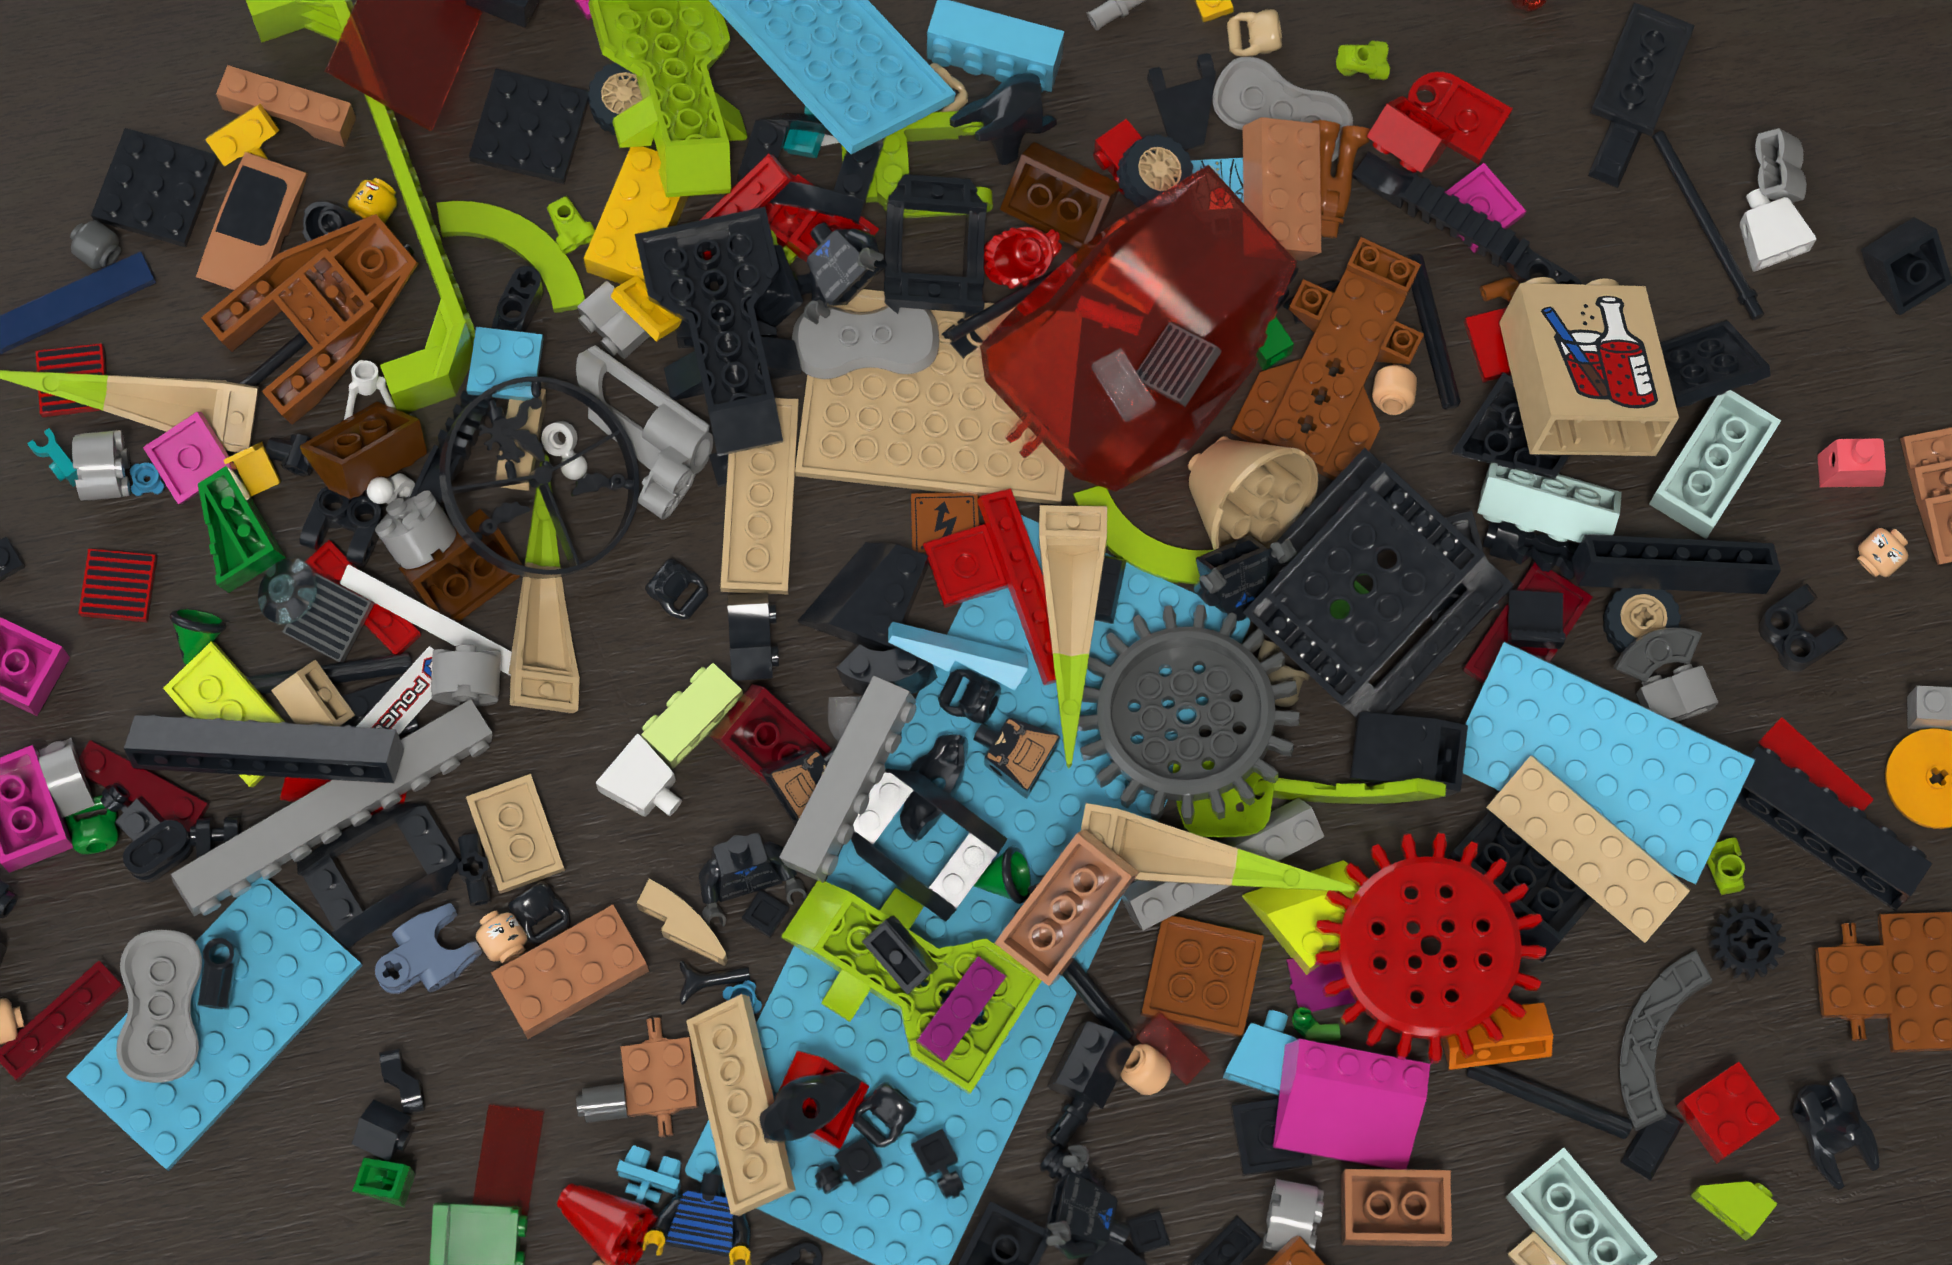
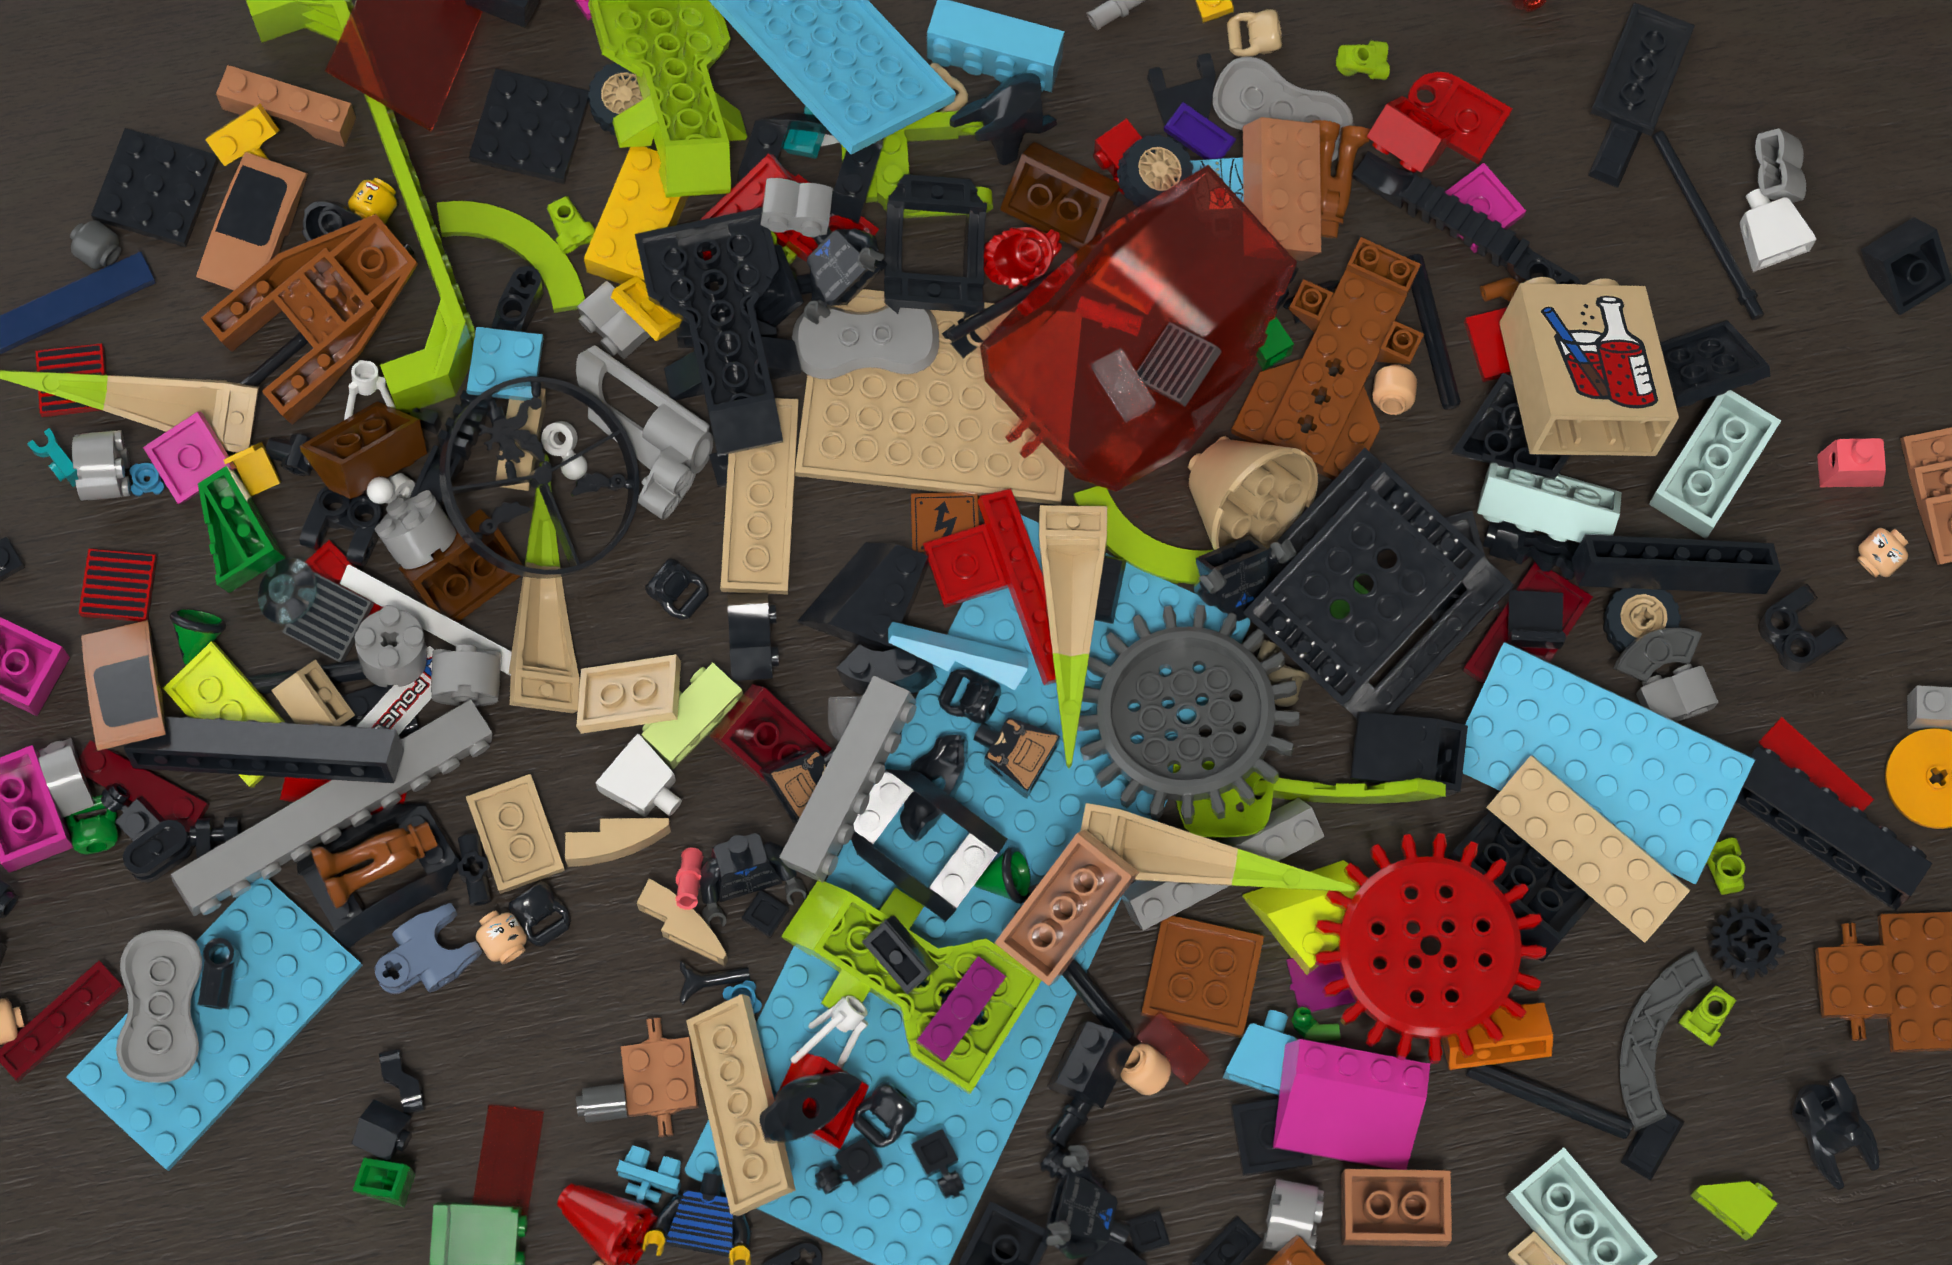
nougat brick [491,905,649,1039] -> none
red brick [1676,1062,1780,1164] -> none
none -> slope [81,620,166,751]
none -> dark orange piece [310,822,438,909]
none -> light grey brick [354,606,427,687]
none -> black tile [410,408,442,434]
none -> tan slope [565,818,671,867]
none -> tan plate [576,654,681,734]
none -> coral pin [675,847,703,910]
none -> light grey brick [760,178,833,237]
none -> white plant [791,995,868,1069]
none -> dark purple tile [1163,102,1236,160]
none -> lime plate [1678,985,1736,1047]

